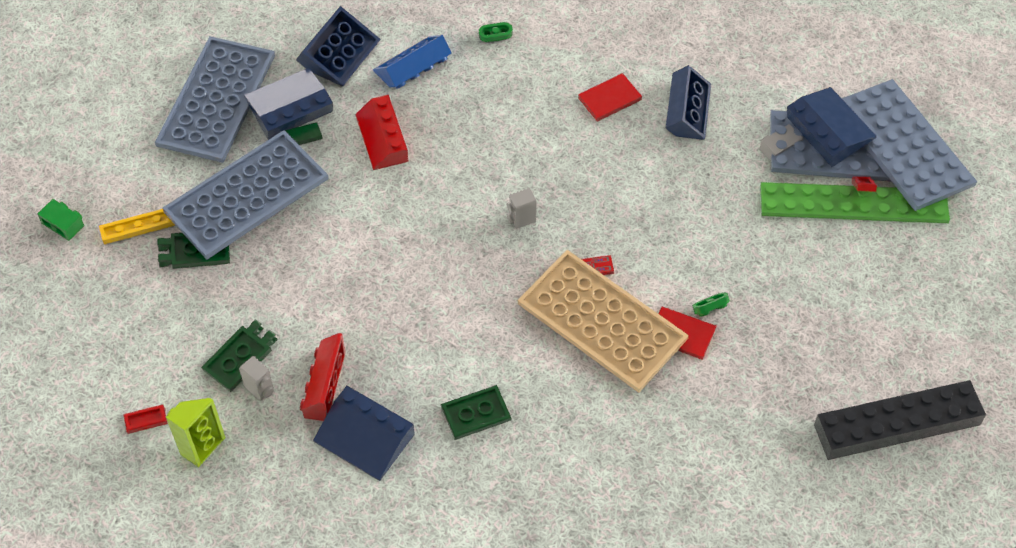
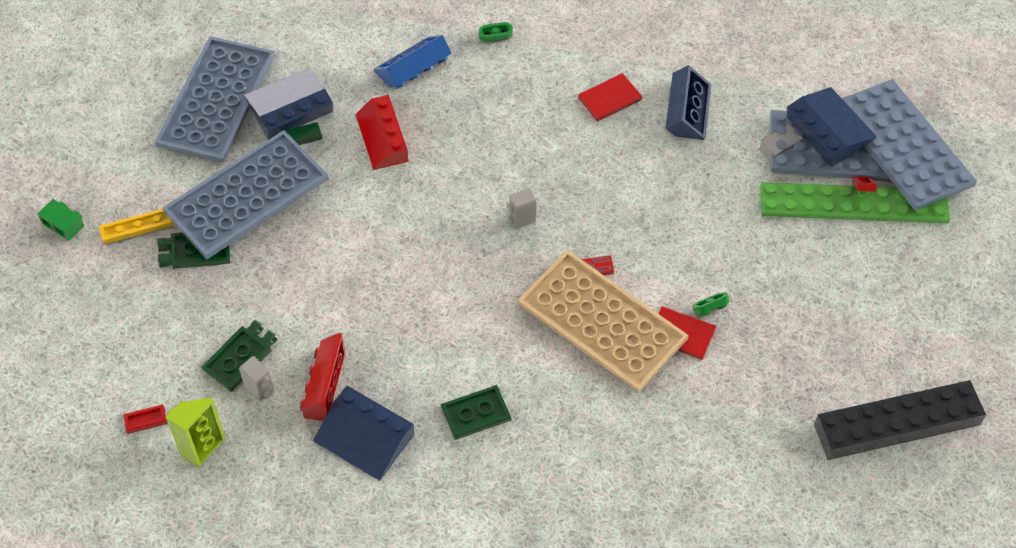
dark blue slope [296,6,381,87] -> none

